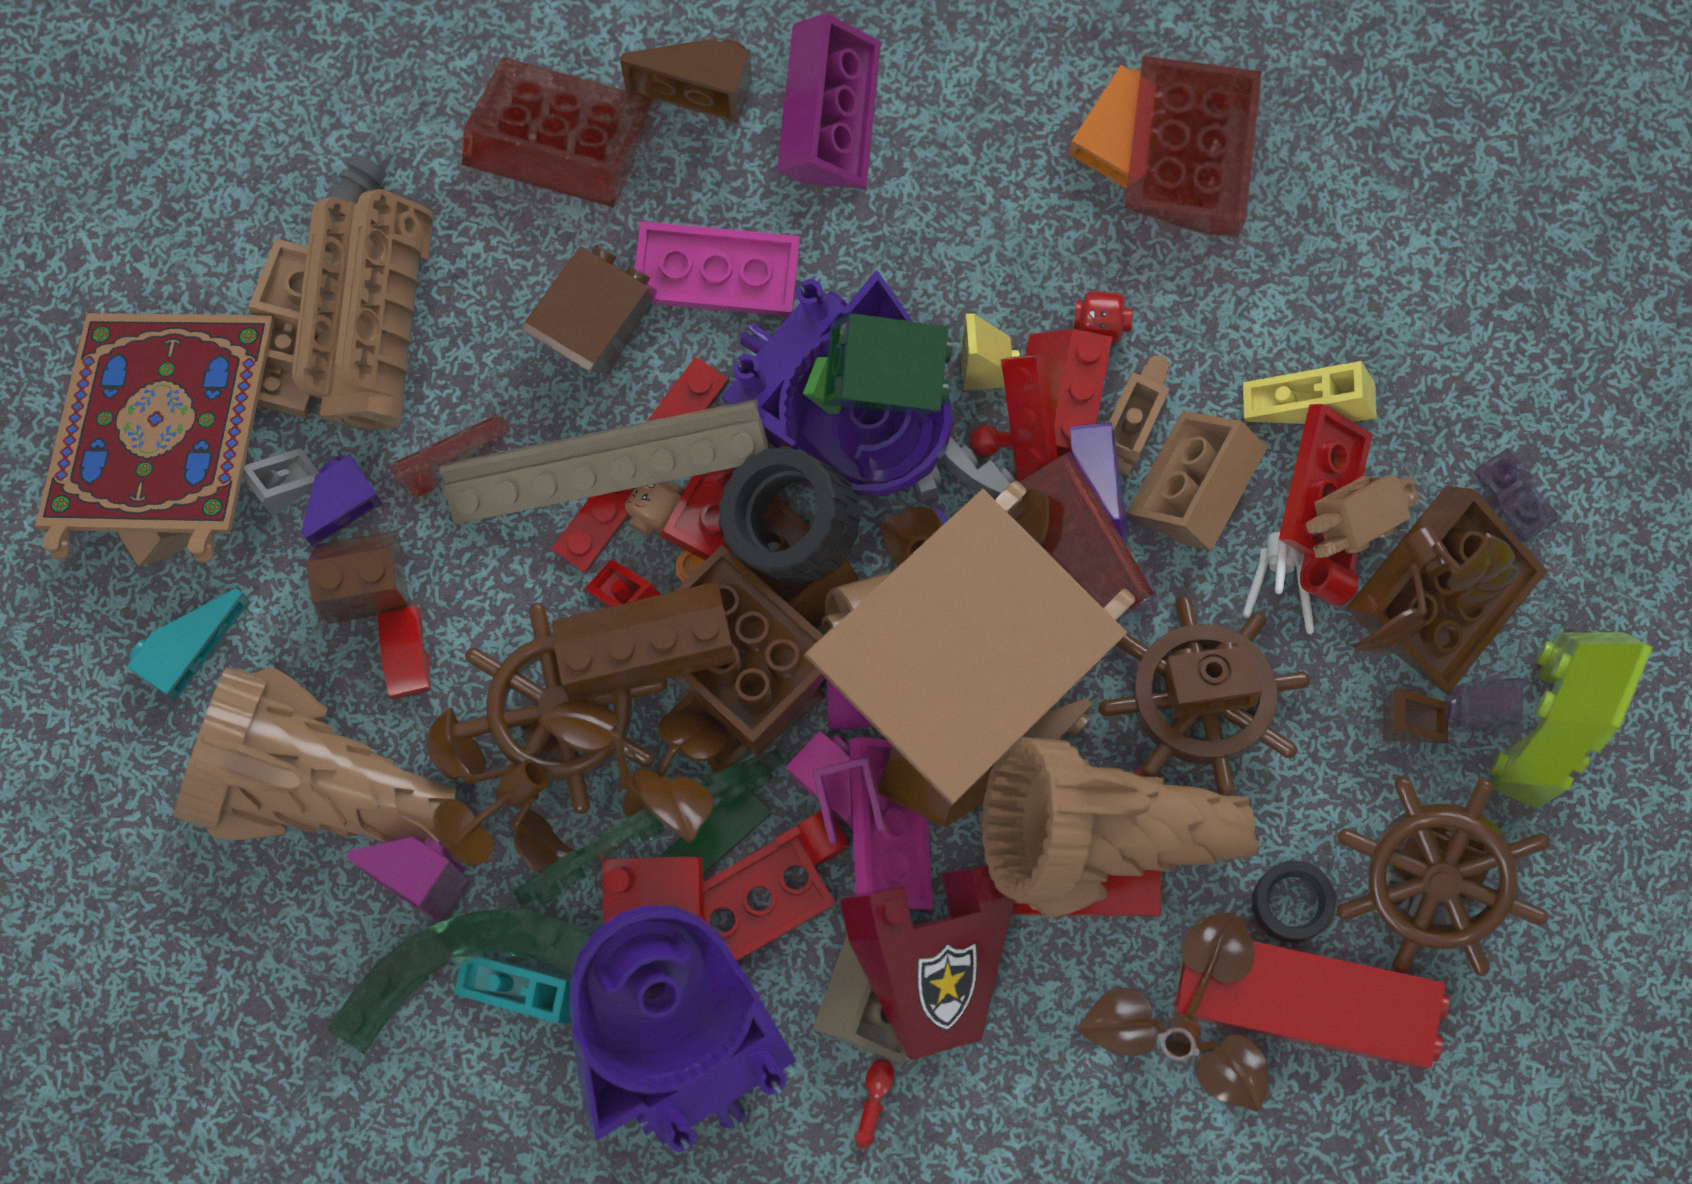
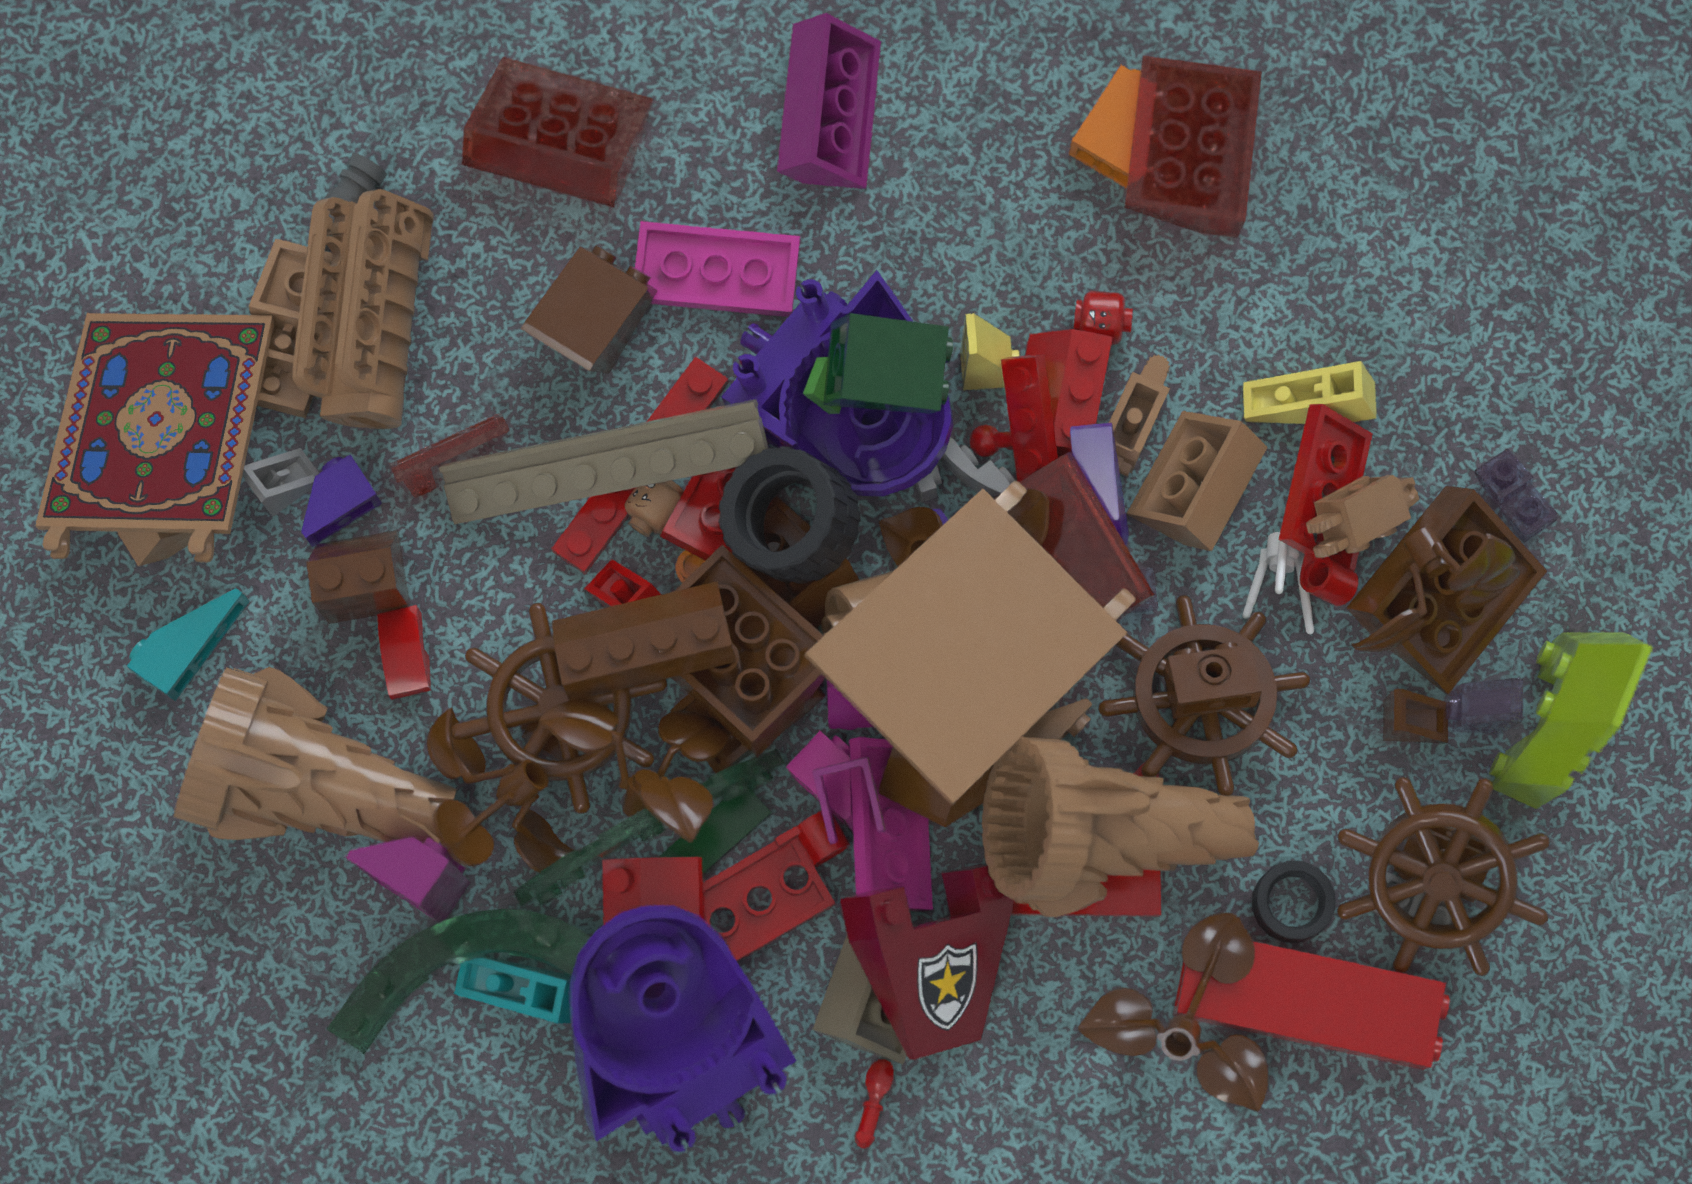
reddish brown slope [620,39,752,123] -> none

